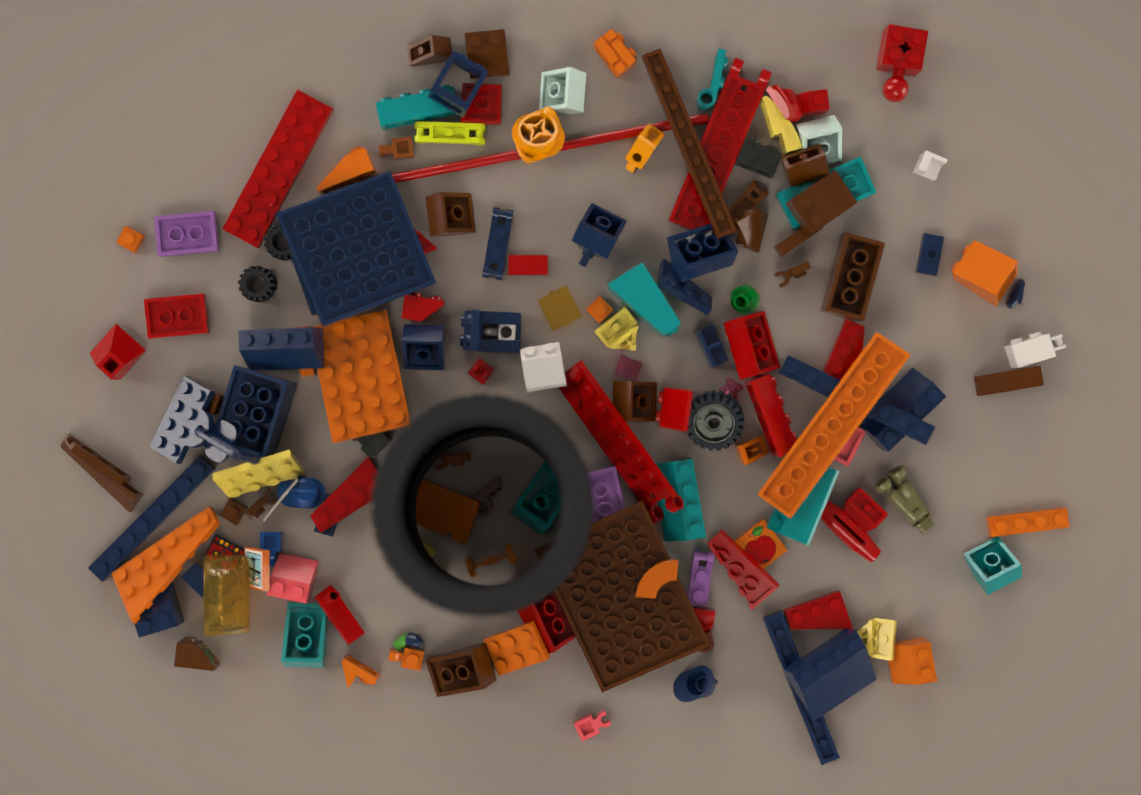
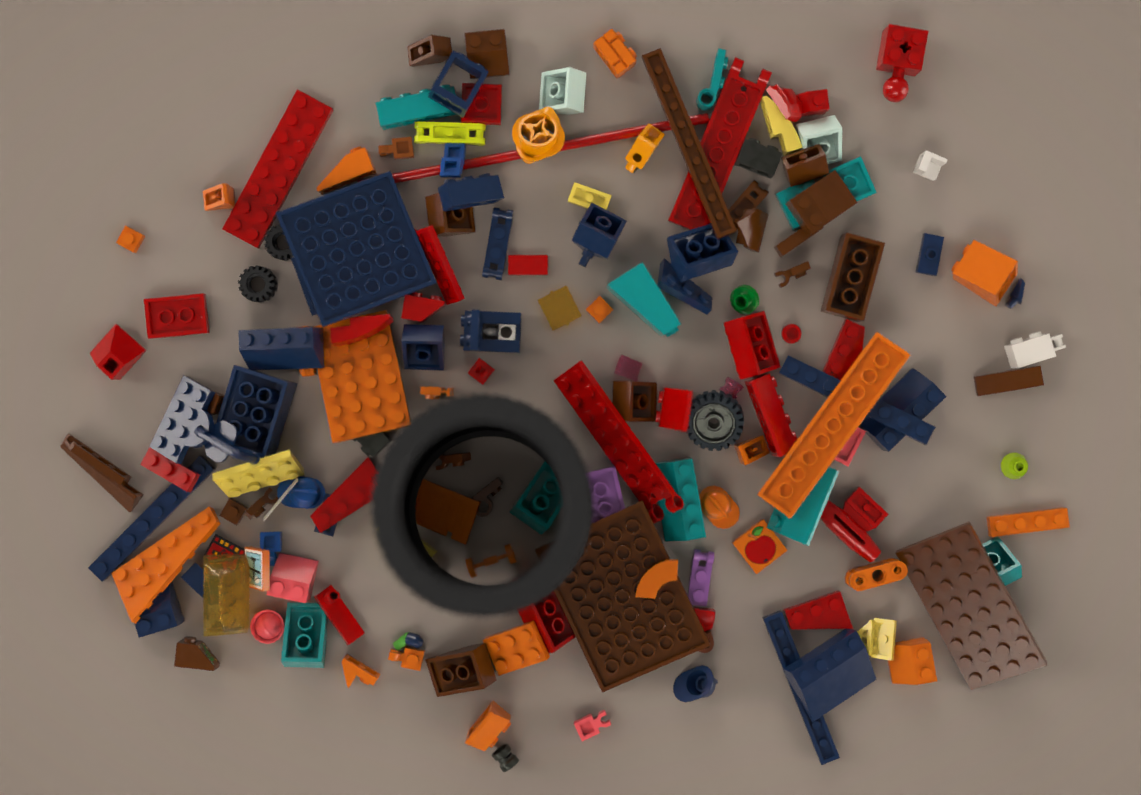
medium lavender plate [154,211,220,257] -> none
white slope [520,342,567,392] -> none
light yellow slope [594,306,639,351] -> none
dark blue panel [694,324,729,368] -> none
red wing [707,529,780,610] -> none
olive piece [874,465,934,534] -> none
none -> red plate [140,447,200,492]
none -> orange slope [203,183,236,211]
none -> coral hat [250,609,285,644]
none -> red slope [330,314,394,347]
none -> red plate [415,225,465,305]
none -> orange plate [420,386,454,399]
none -> dark blue brick [438,173,504,212]
none -> blue slope [440,143,466,178]
none -> orange slope [465,701,511,751]
none -> pearl dark grey wheel [492,743,519,772]
none -> light yellow plate [568,182,612,210]
none -> orange piece [699,486,740,529]
none -> red plate [781,324,802,344]
none -> orange piece [845,558,908,591]
none -> reddish brown plate [895,521,1047,690]
none -> lime cone [1001,453,1028,479]

